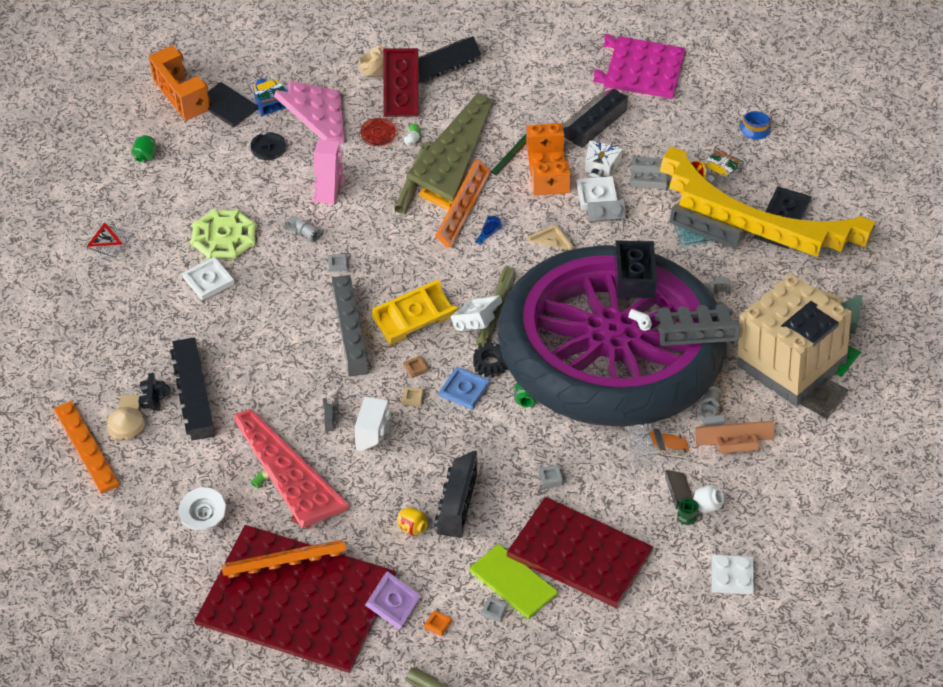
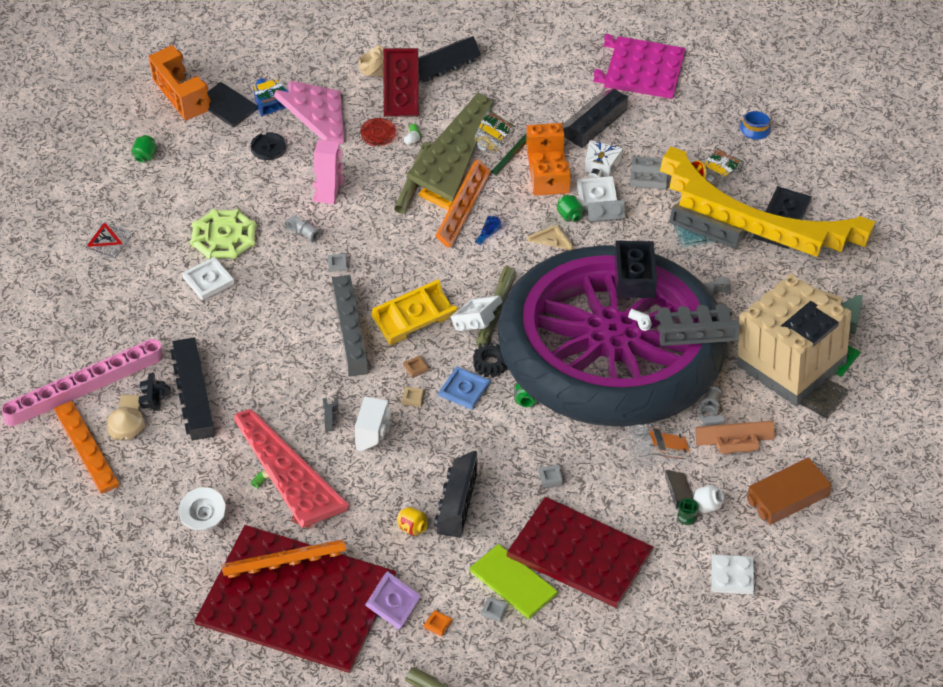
none -> bright pink beam [2,339,163,426]
none -> torso [474,110,516,151]
none -> green head [557,195,584,222]
none -> dark orange brick [747,457,832,525]

